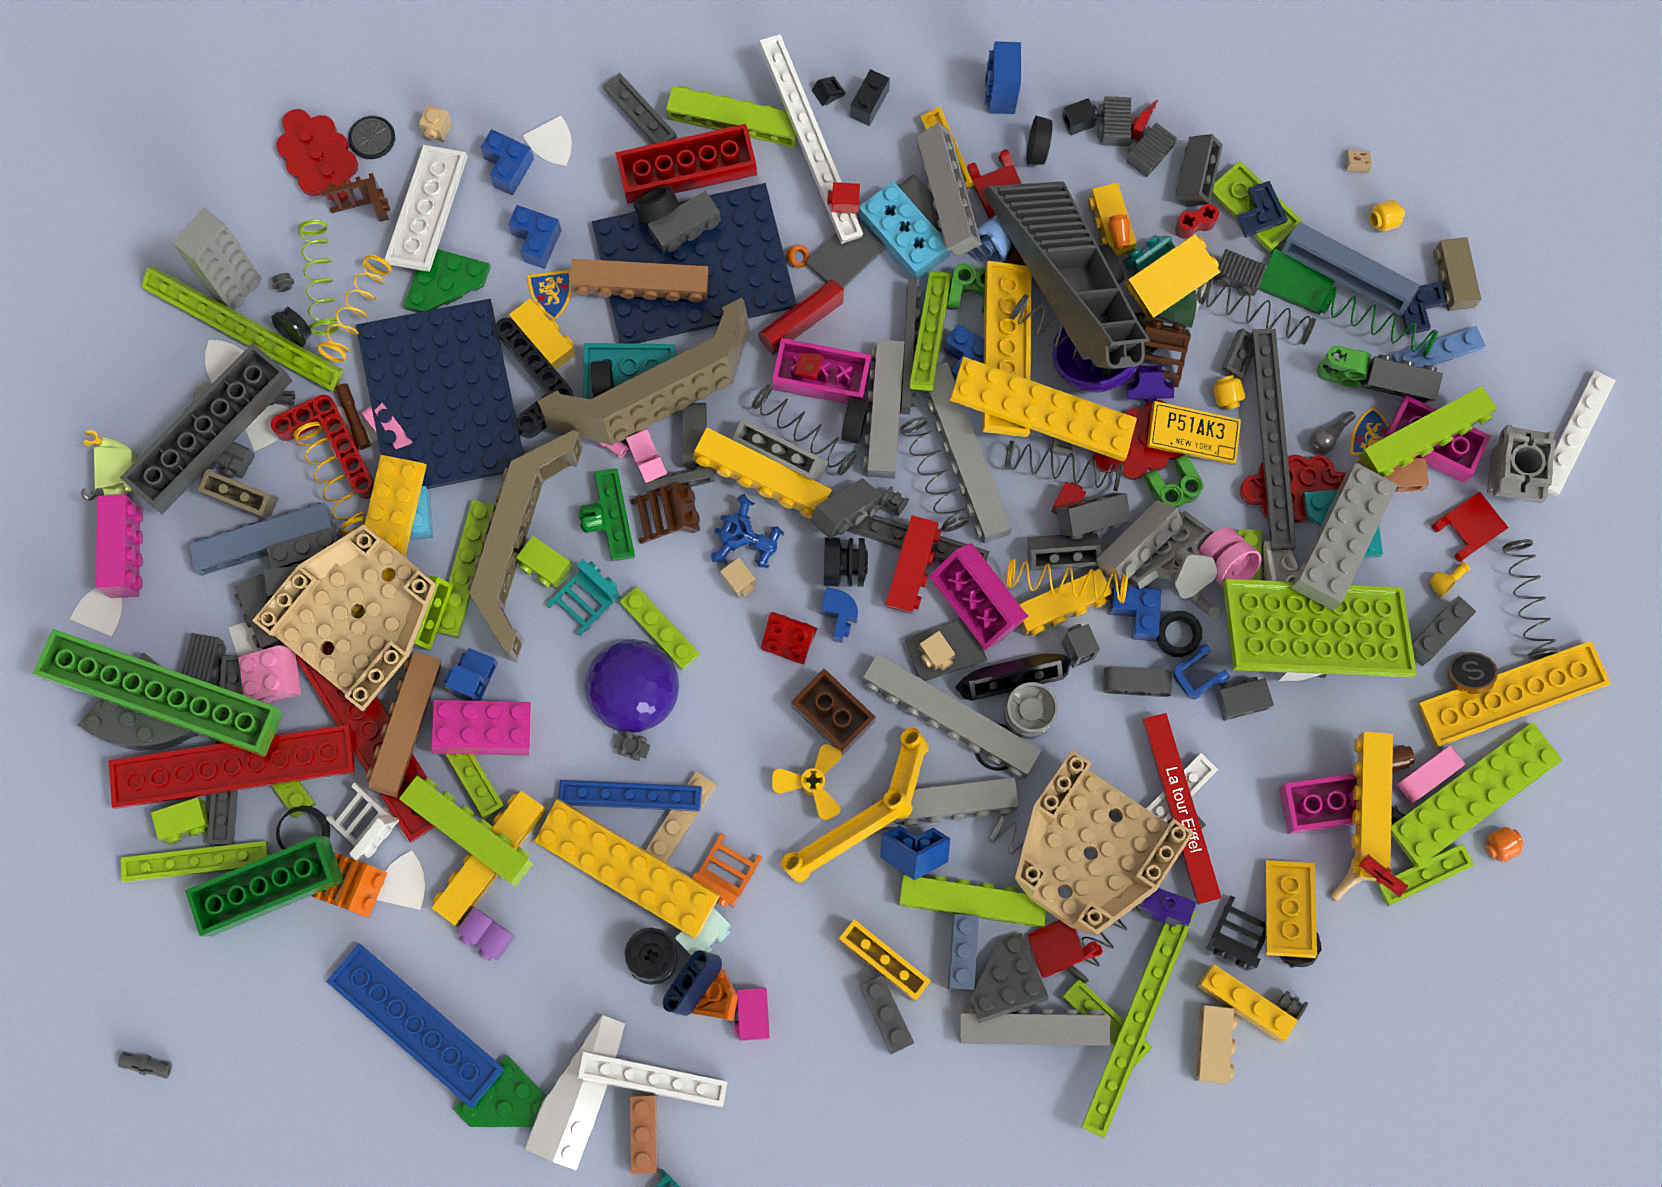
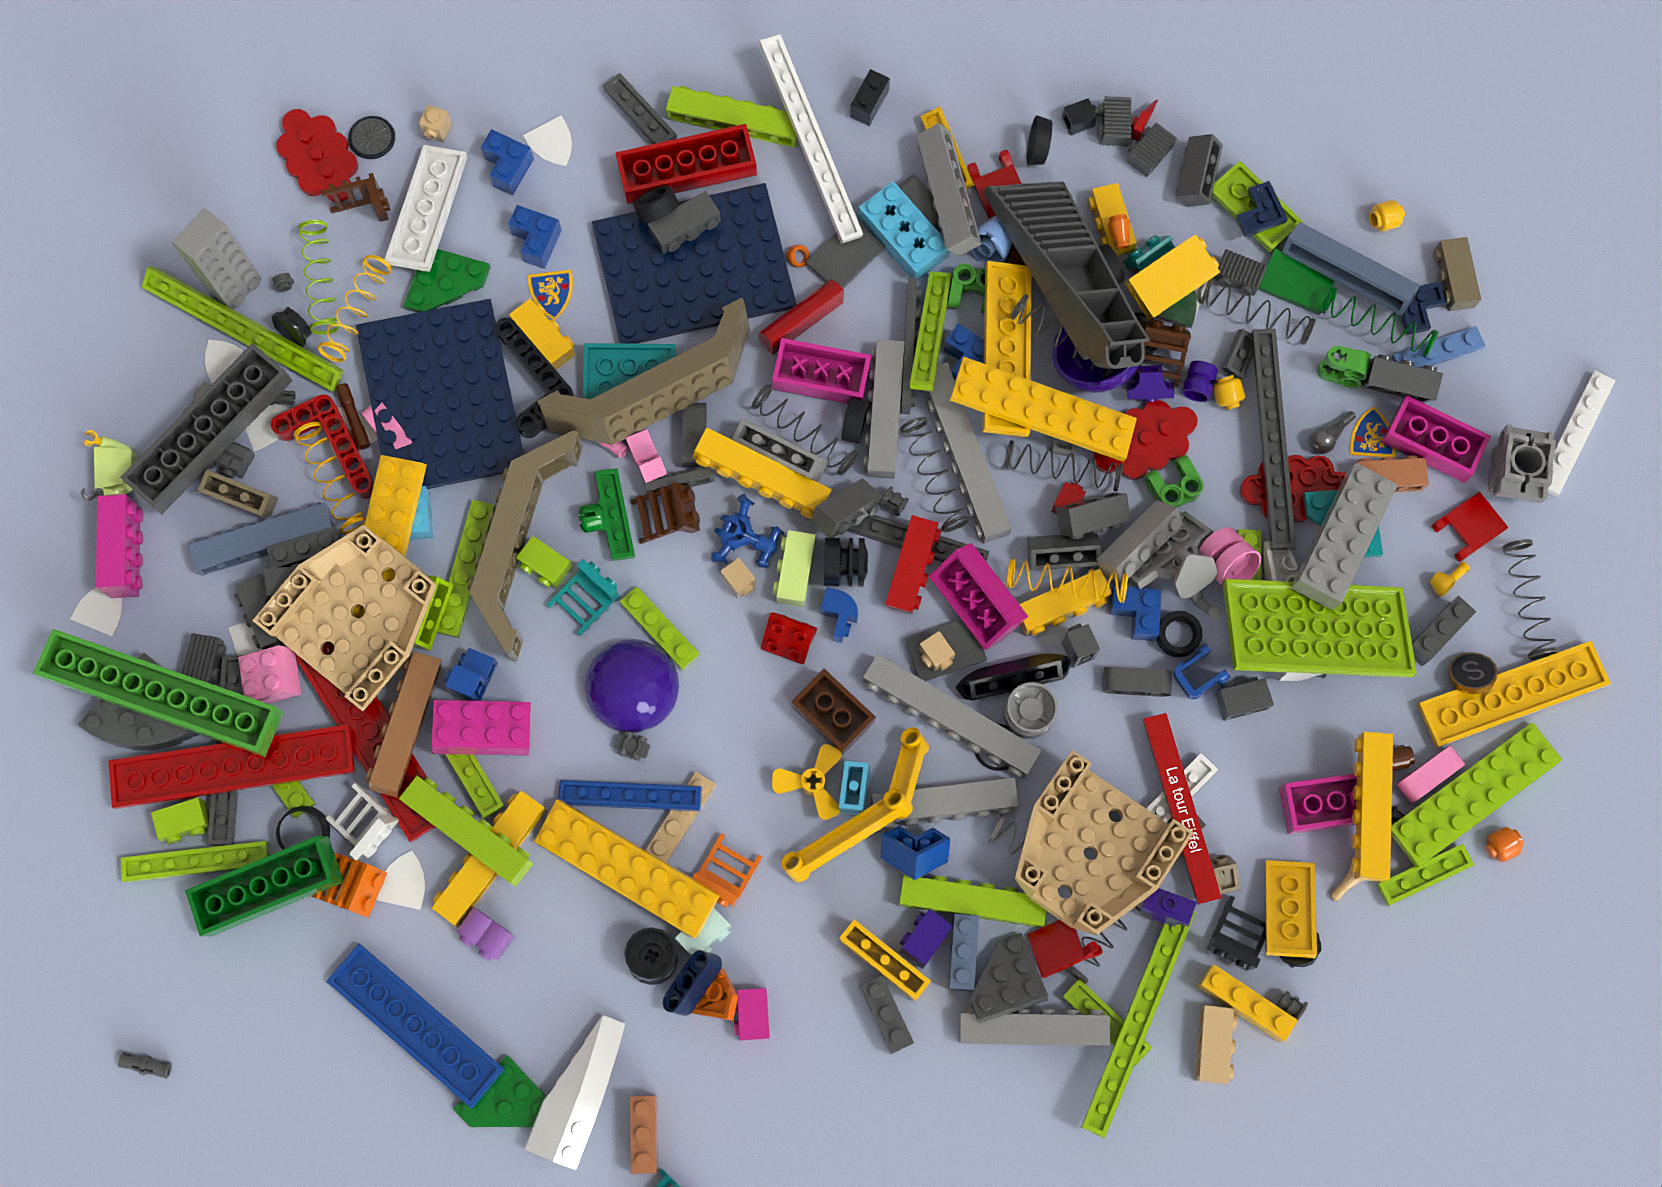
medium nougat brick [570,259,709,302] -> none
white plate [577,1052,727,1108] -> none
black tyre [591,360,614,398] -> none
red slope [795,353,823,381] -> none
black slope [812,76,845,106] -> none
red brick [827,182,860,214] -> none
blue brick [985,41,1021,114] -> none
yellow tile [1147,401,1241,465] -> none
red axle [1175,204,1219,239] -> none
tan slope [1346,149,1372,173] -> none
lime brick [1359,386,1497,478] -> none
red pin [1359,854,1409,898] -> none
none -> yellowish green brick [773,530,816,607]
none -> medium azure brick [839,761,871,815]
none -> dark purple brick [899,908,953,969]
none -> dark purple wheel [1181,360,1219,402]
none -> dark tan bracket [1211,855,1241,895]

